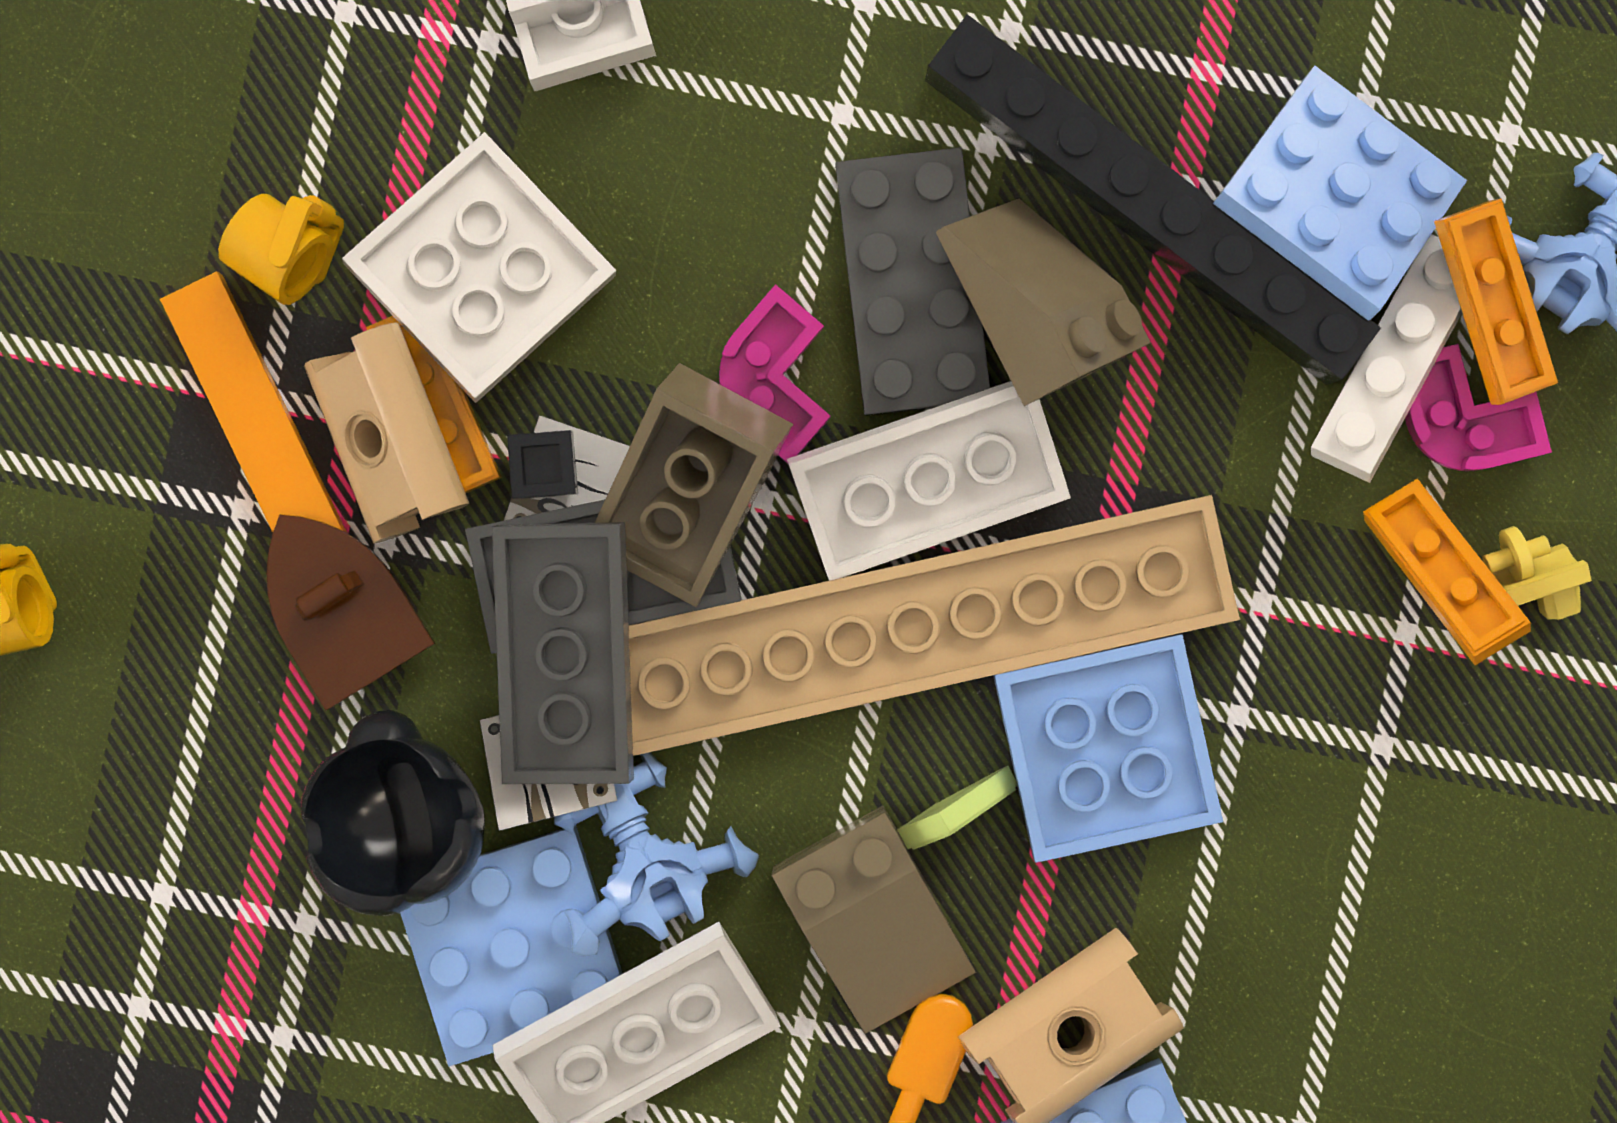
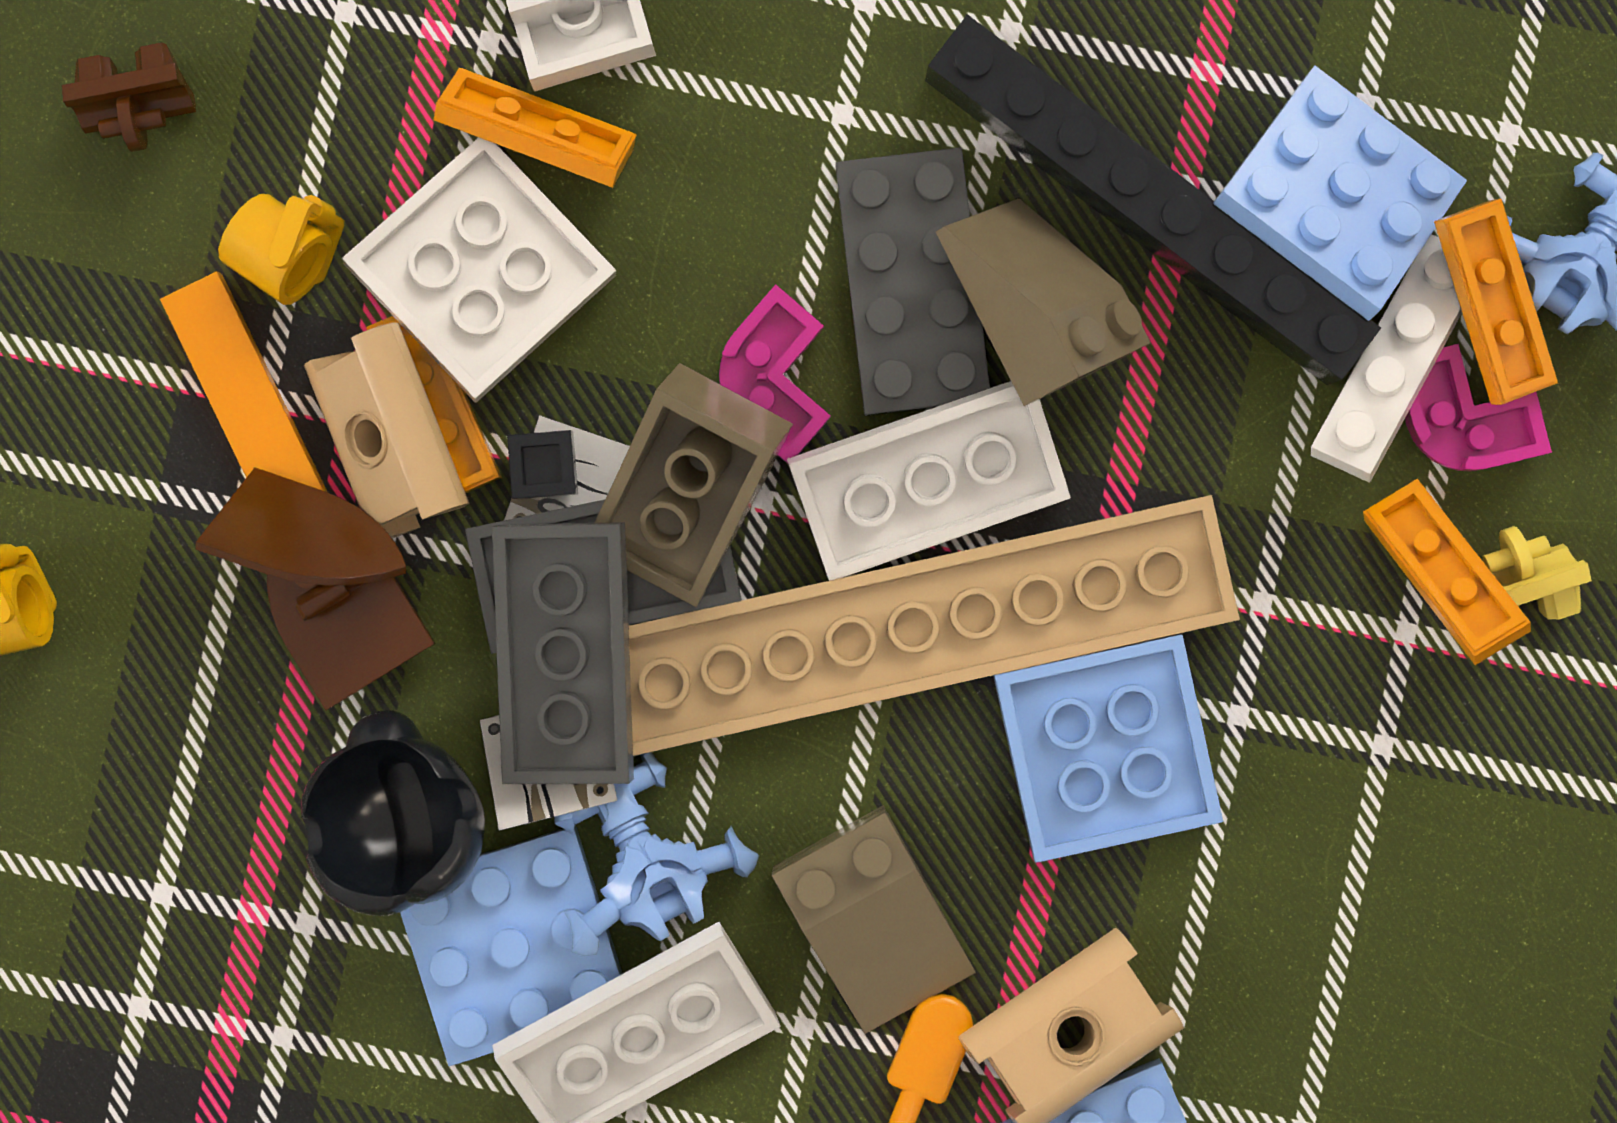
yellowish green tile [897,766,1017,850] -> none
none -> reddish brown hips [62,42,196,152]
none -> reddish brown shield [195,467,406,589]
none -> light orange tile [433,68,637,188]

